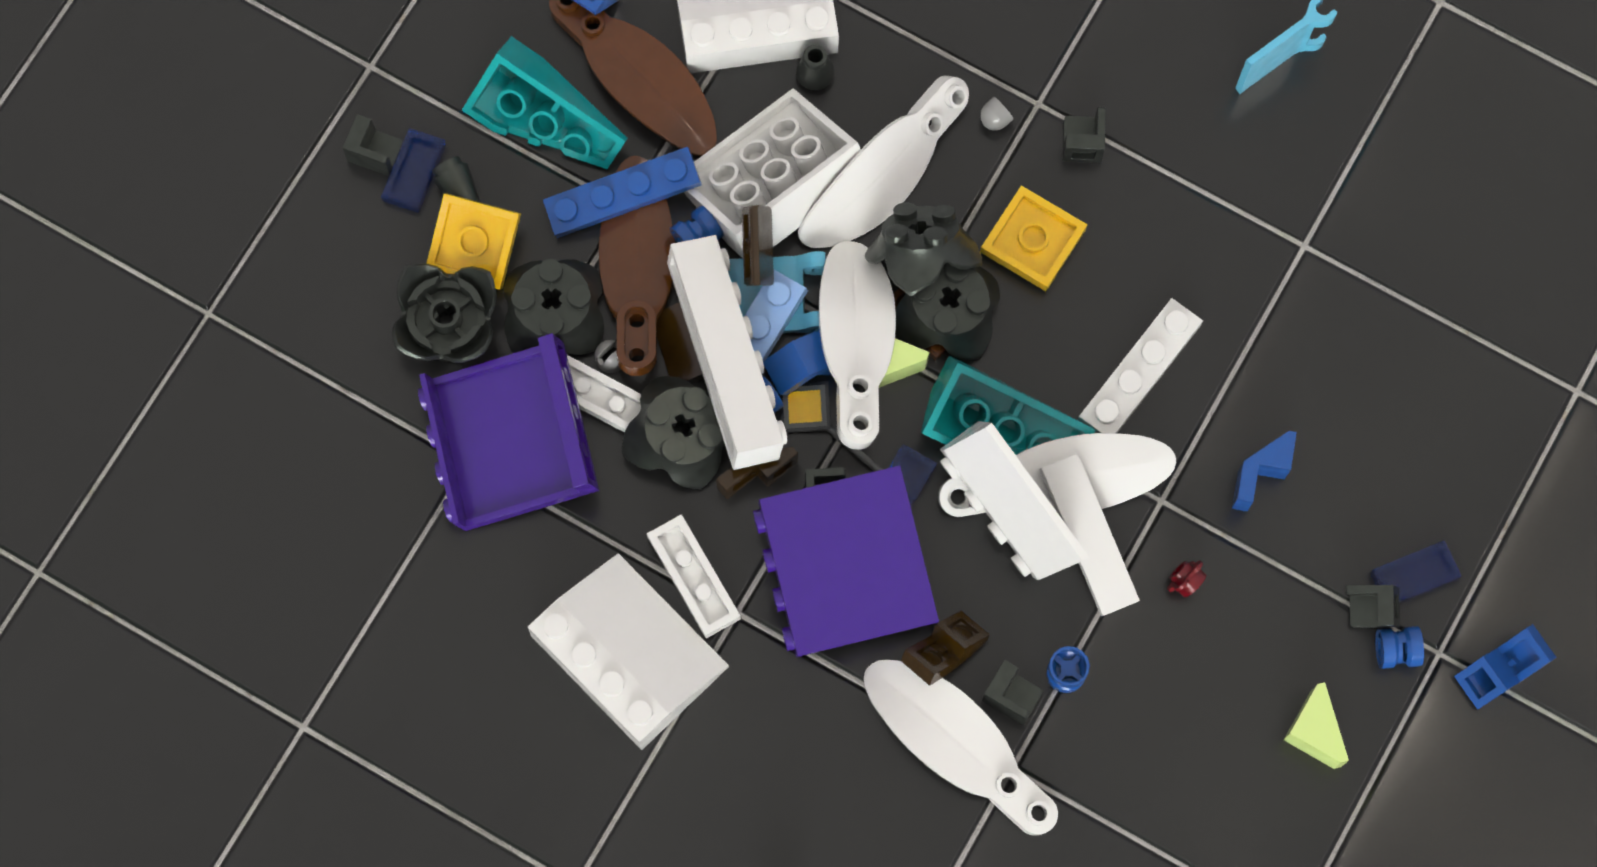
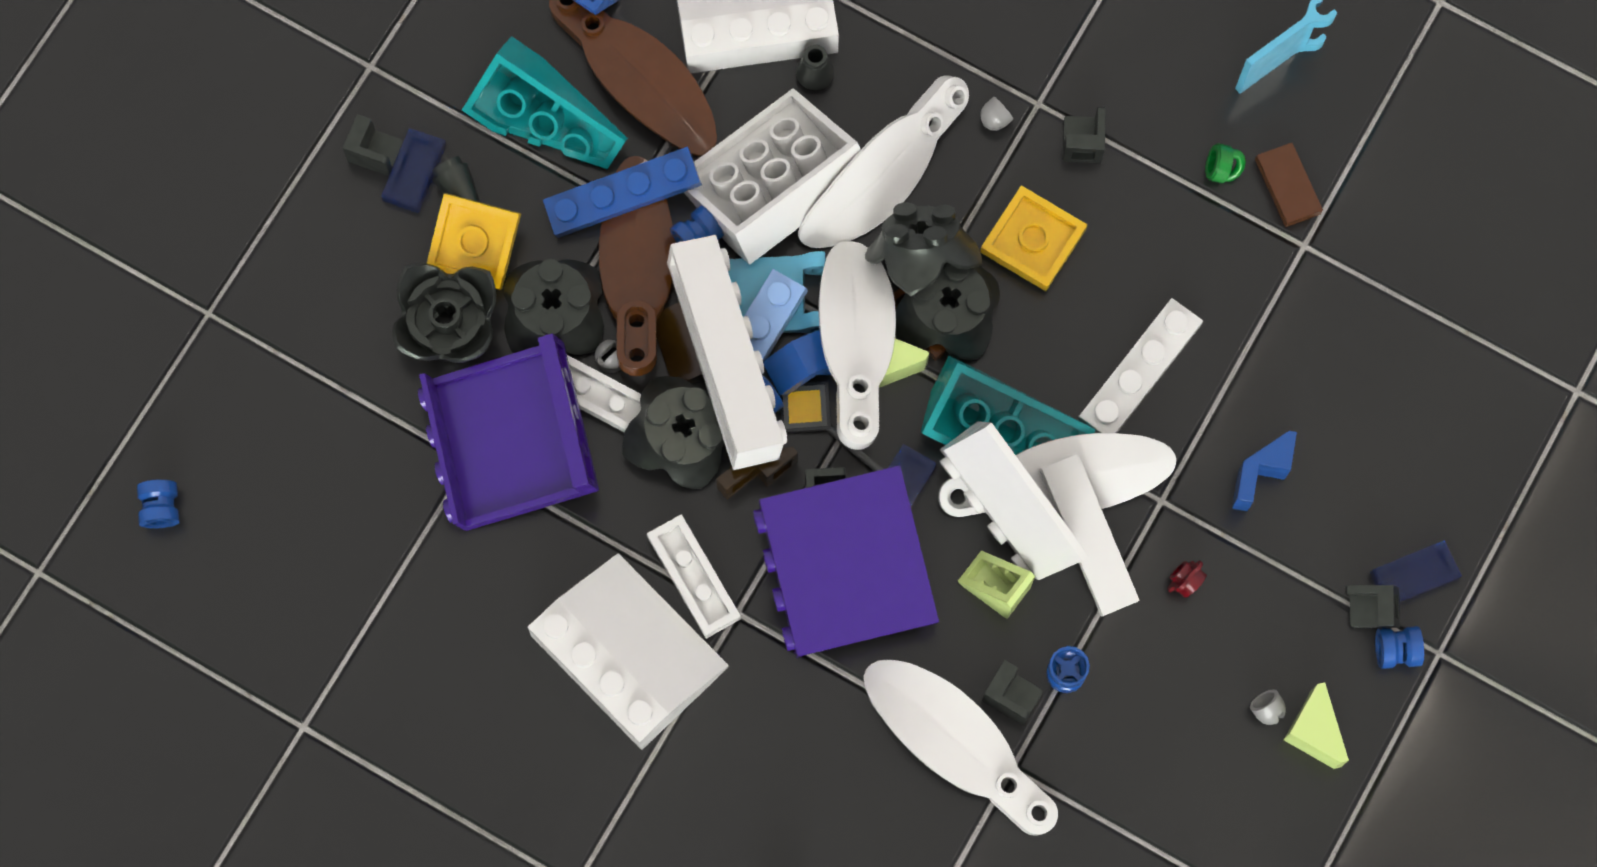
dark brown slope [742,205,774,286] -> none
dark brown slope [901,611,990,686] -> none
blue slope [1454,624,1557,710] -> none
none -> blue wheel [137,480,180,528]
none -> yellowish green slope [958,550,1035,619]
none -> green tile [1205,143,1246,183]
none -> light grey hinge [1250,689,1286,725]
none -> reddish brown tile [1255,142,1323,228]

